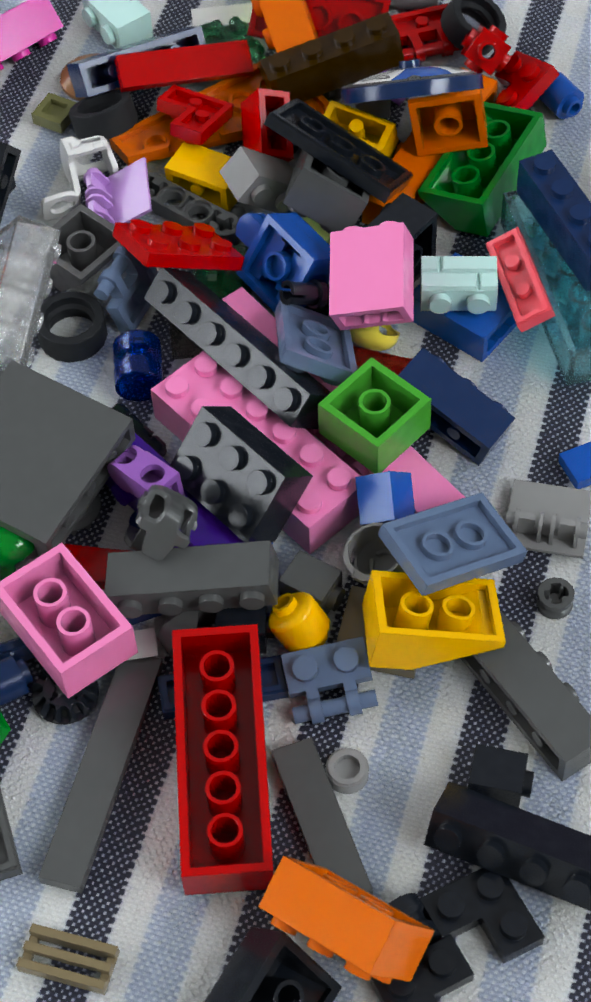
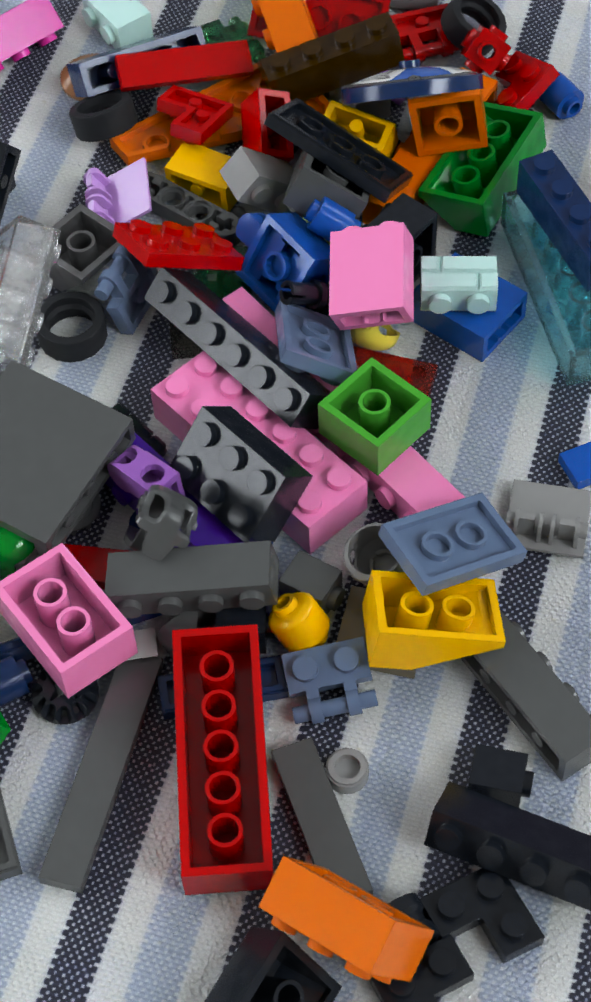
dark tan tile [16,923,120,995] -> none
olive plate [31,92,77,134] -> none
white piece [41,136,118,220] -> none
clear blue wheel [113,330,163,402] -> none
white sticker [191,3,252,28] -> none
blue brick [355,471,415,525] -> none
dark blue brick [398,348,515,466] -> none
coral tile [485,227,556,333] -> none
dark grey bush [536,577,575,619] -> none
none -> blue brick [304,196,362,242]

